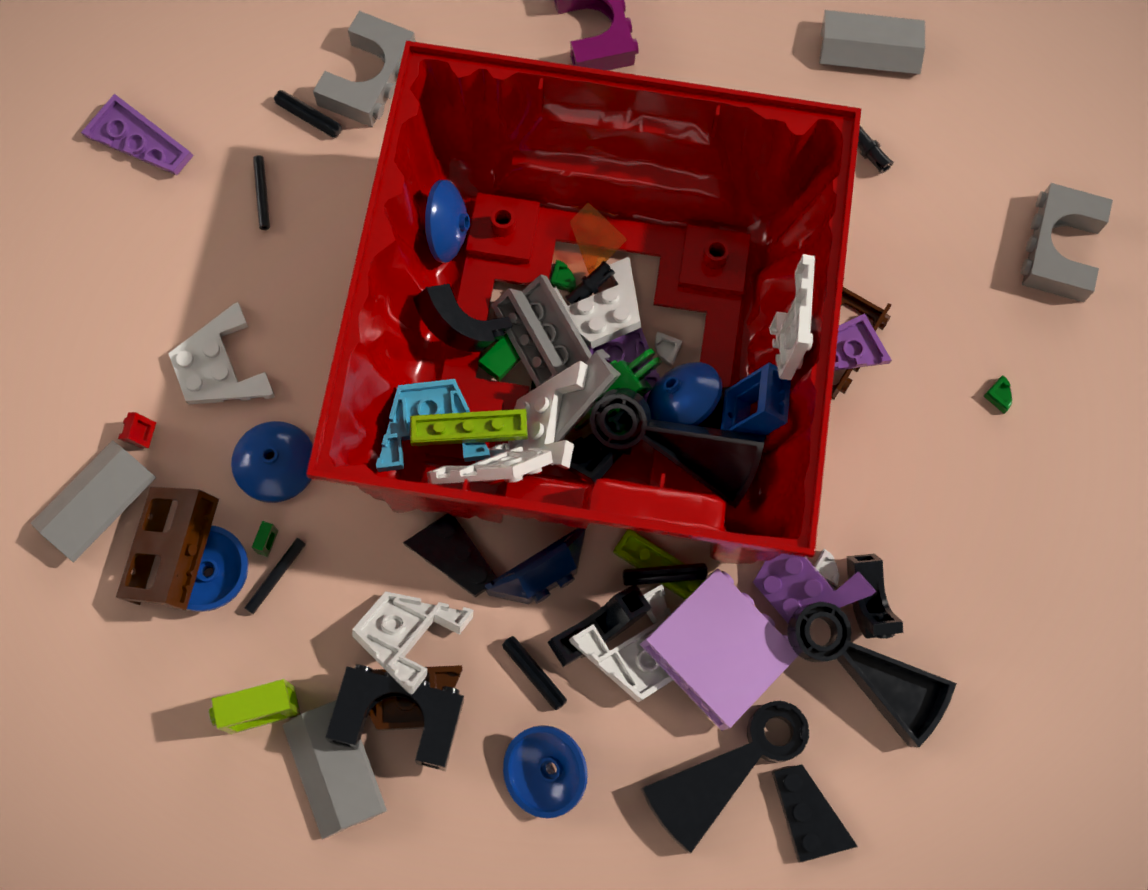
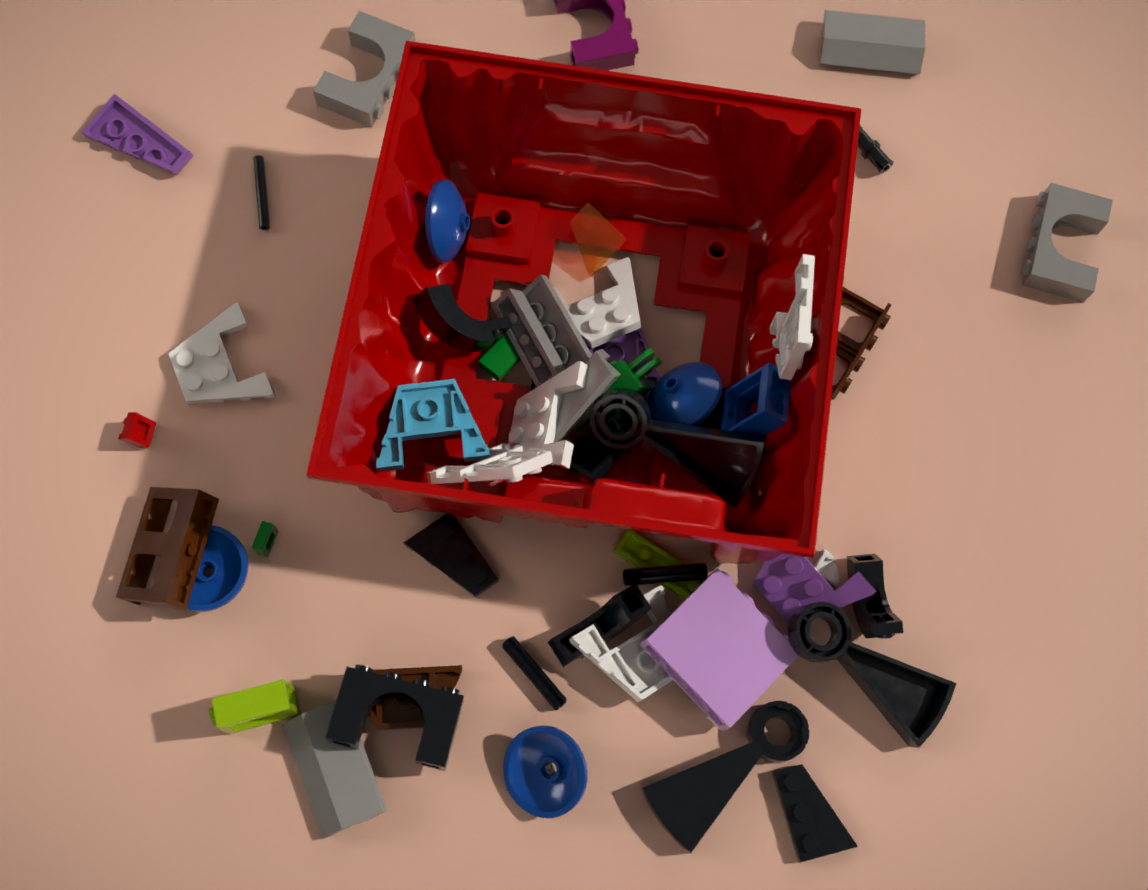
light grey slope [31,440,156,563] -> none
blue dish [231,421,313,503] -> none
black piece [244,538,306,615] -> none
black axle [274,90,342,138] -> none
white wing [352,591,474,694] -> none
lime tile [410,409,528,446] -> none
dark blue wedge [485,528,586,604] -> none
green tile [550,260,576,292] -> none
black pin [565,260,615,304] -> none
white tile [655,331,683,367] -> none
medium lavender wing [834,314,892,371] -> none
green tile [983,375,1012,414] -> none

